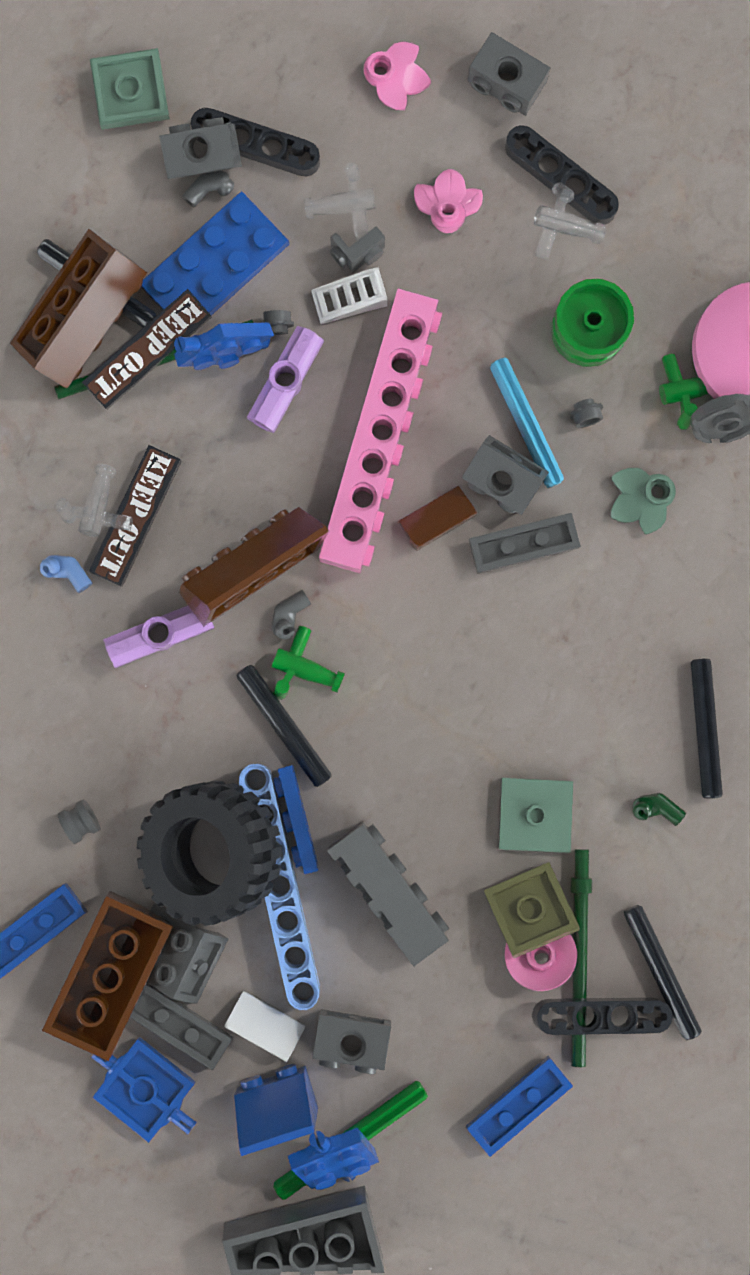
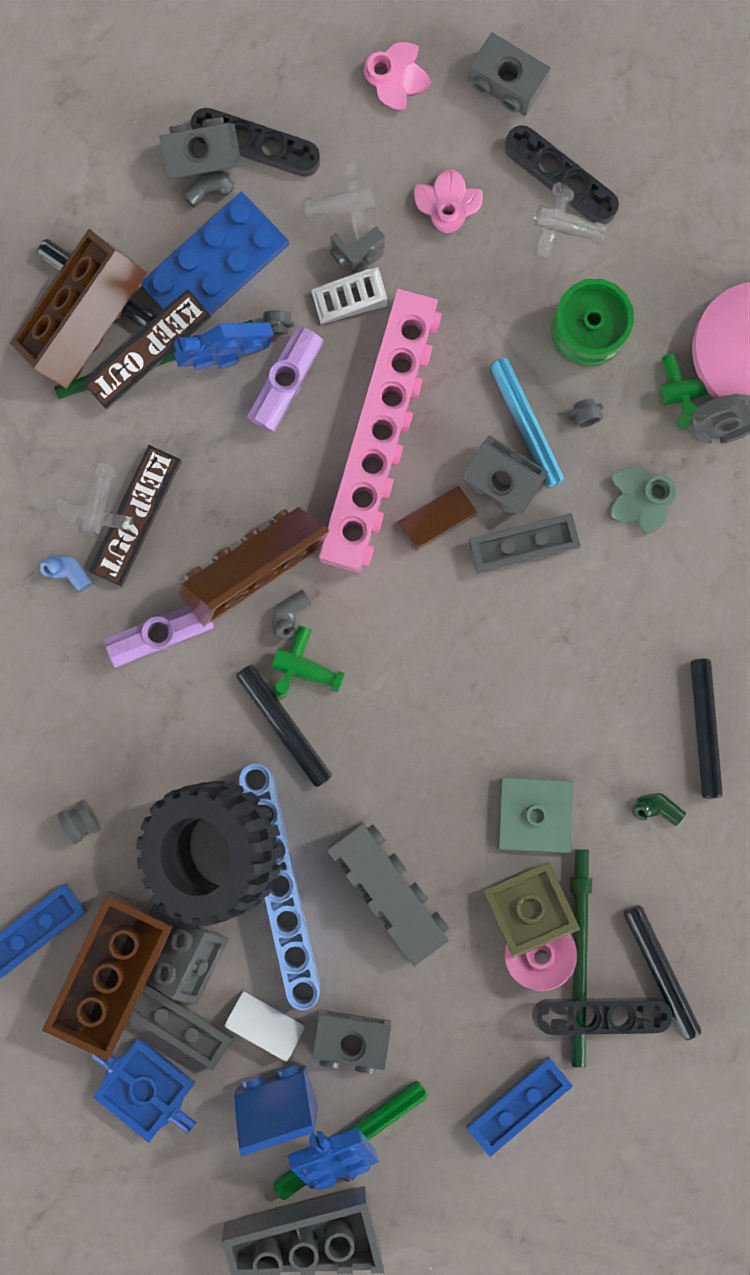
sand green plate [90,48,170,130] -> none
blue plate [273,765,319,874] -> none

